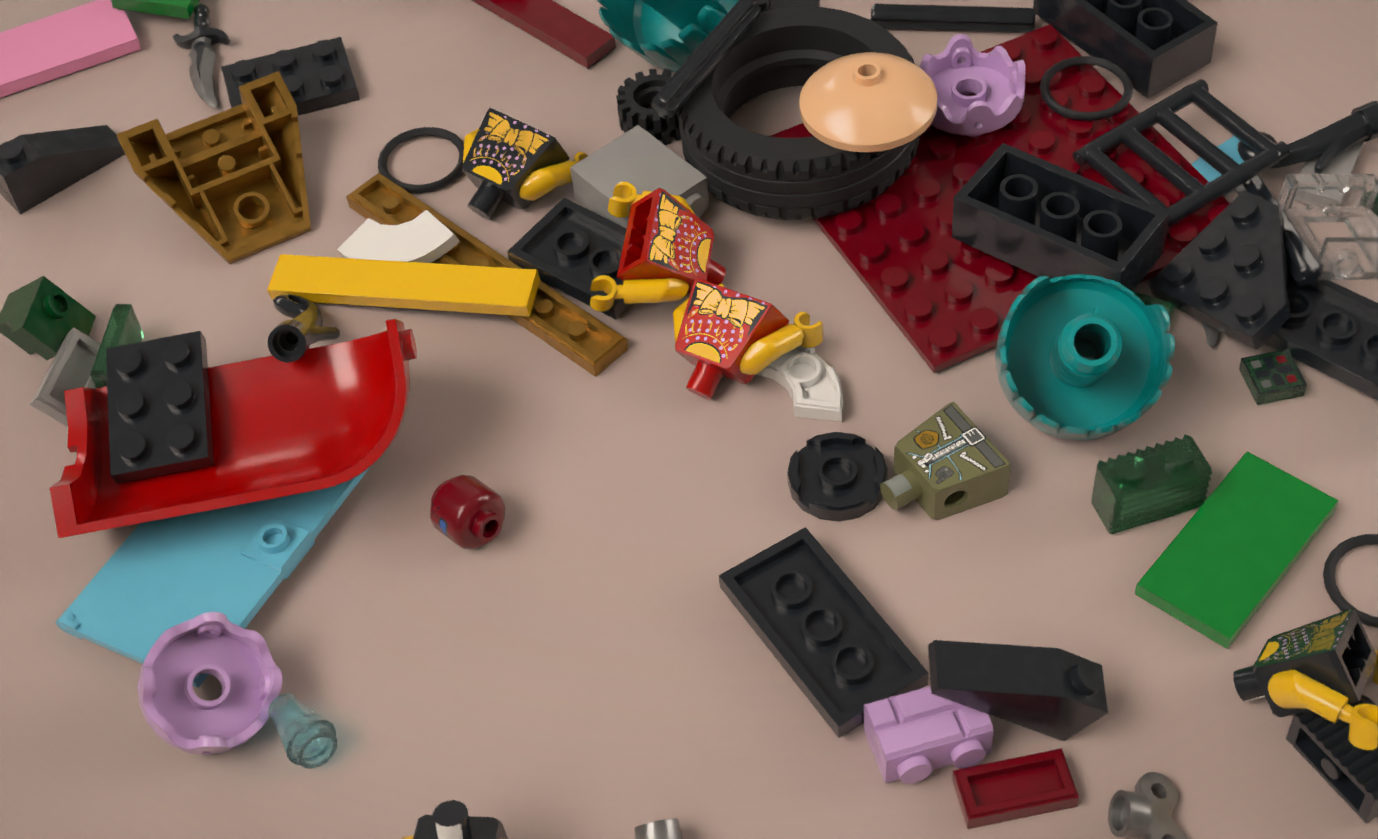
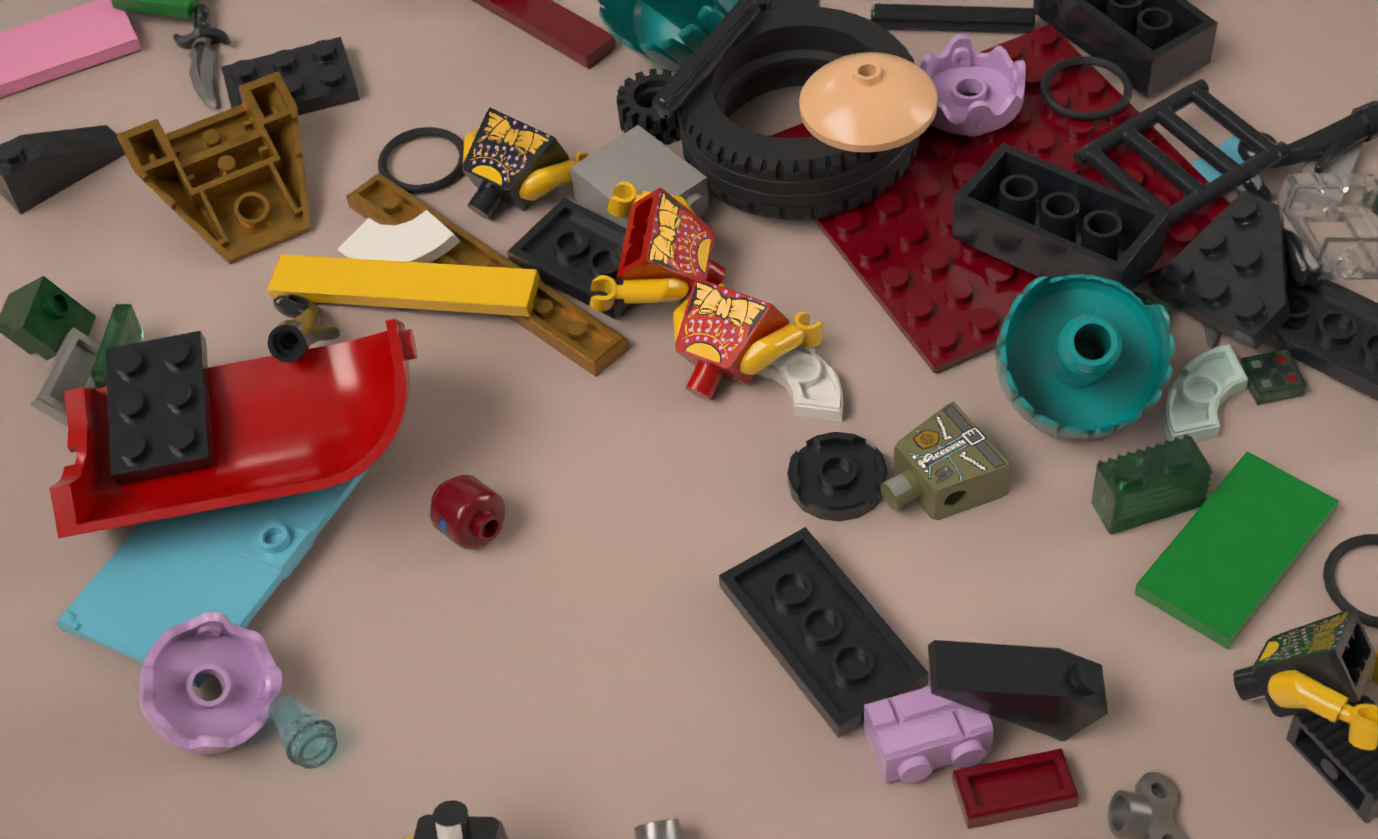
none -> light aqua tile [1164,344,1248,447]

